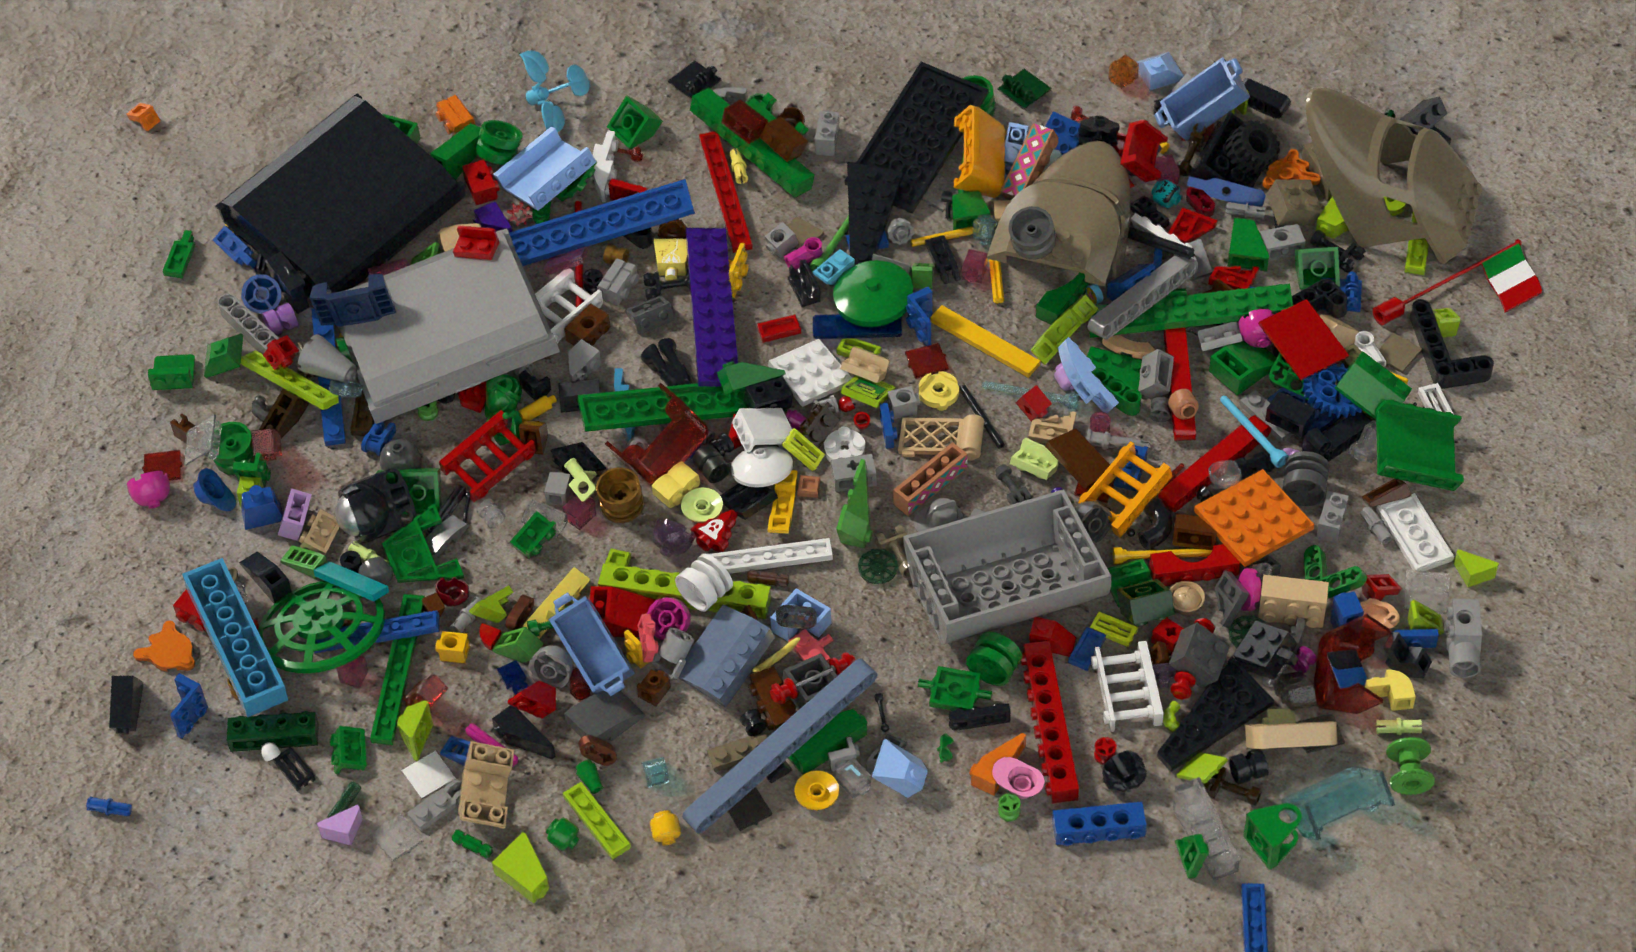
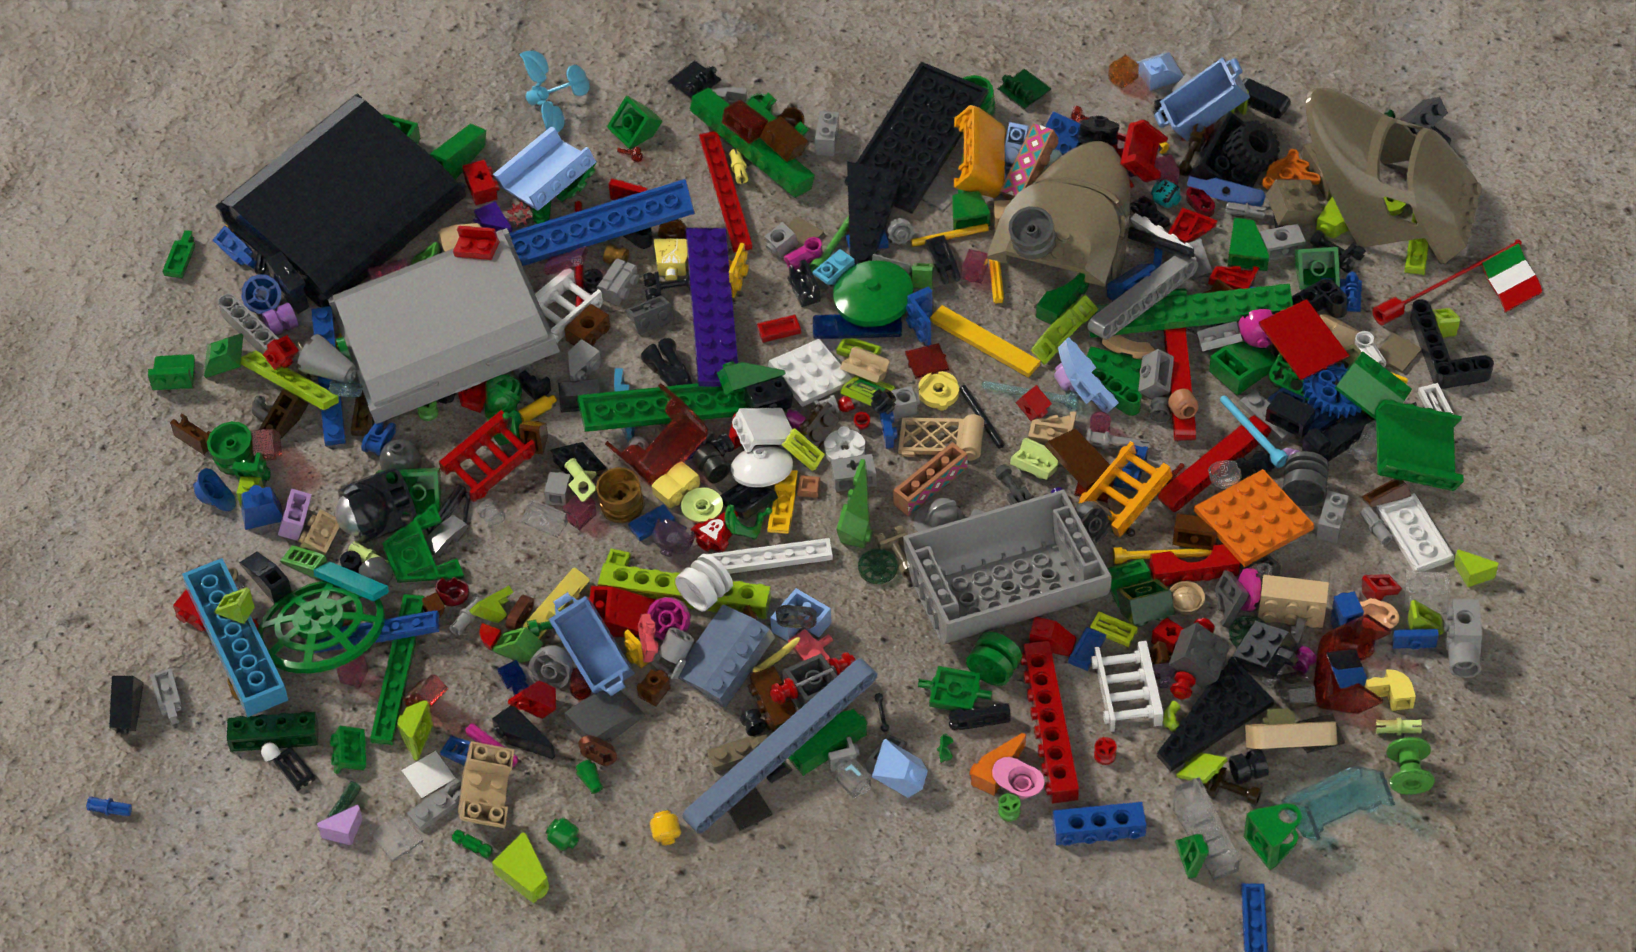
orange bracket [126,103,160,131] -> none
dark pink cylinder [127,471,170,509] -> none
orange tile [133,620,195,672] -> none
clear red piece [142,450,183,481] -> none
blue bracket [170,673,208,739] -> none
clear hinge [184,414,222,465] -> none
dark blue plate [310,274,396,327] -> none
orange brick [435,95,475,136] -> none
yellow brick [435,631,470,664] -> none
green wheel [475,120,523,165] -> none
green bracket [510,511,557,559] -> none
lime plate [563,782,631,860] -> none
white slope [593,131,618,203] -> none
clear light blue brick [641,757,669,787] -> none
reddish brown axle [747,570,789,587] -> none
yellow dish [794,771,839,810] -> none
black hand [941,191,953,219] -> none
clear light blue head [973,215,998,245] -> none
medium azure tile [1086,284,1103,305] -> none
black hair [1102,750,1147,792] -> none
black cylinder [1138,498,1172,550] -> none
black hinge [1196,485,1214,502] -> none
green beam [1304,545,1367,599] -> none
black brick [1383,632,1432,678] -> none
none -> light grey hinge [150,668,182,725]
none -> lime slope [214,587,255,624]
none -> blue plate [628,504,675,542]
none -> green helmet [725,505,772,540]
none -> black gear [871,388,896,414]

